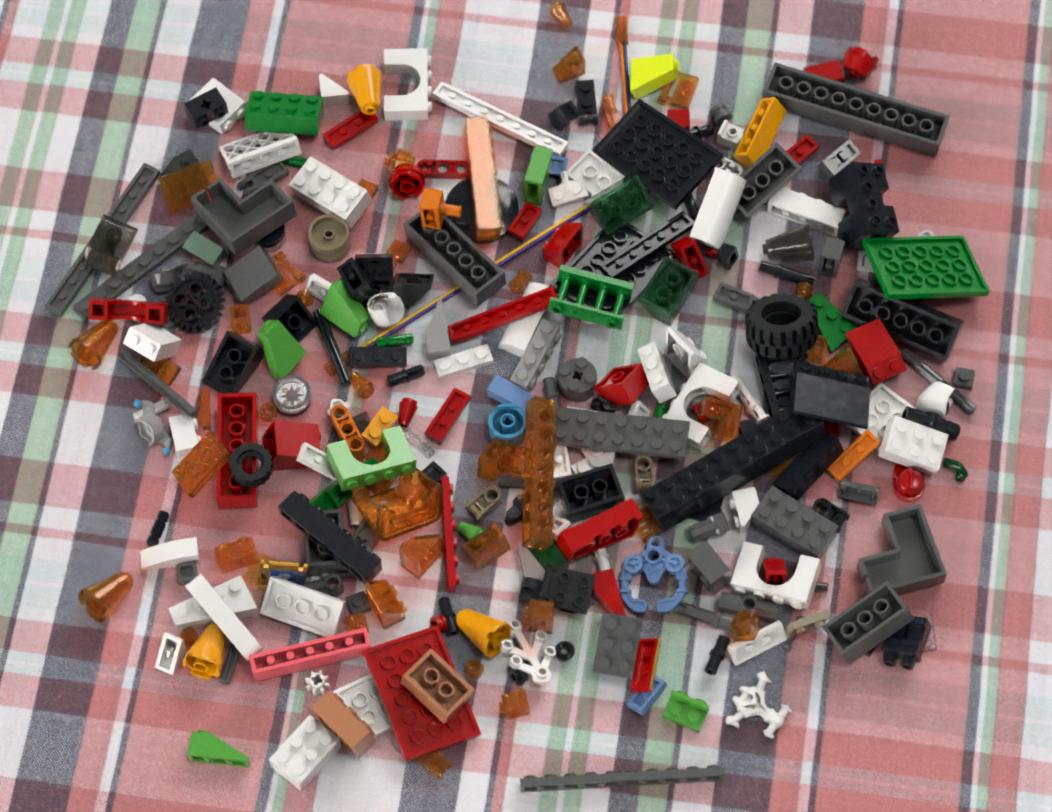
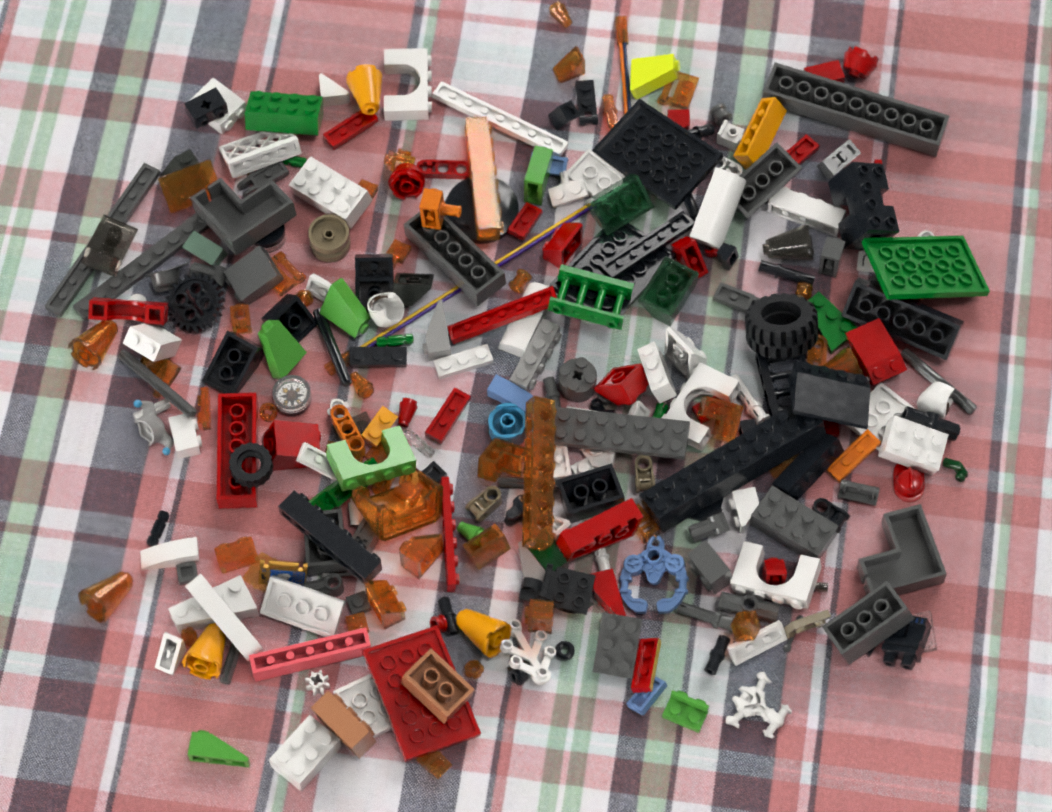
clear orange plate [172,430,231,498] -> none
black slope [337,257,377,304] -> none
black axle [387,365,425,387] -> none
clear orange brick [498,689,530,720] -> none
dark grey plate [520,765,725,793] -> none
dark grey plate [953,367,975,390] -> none

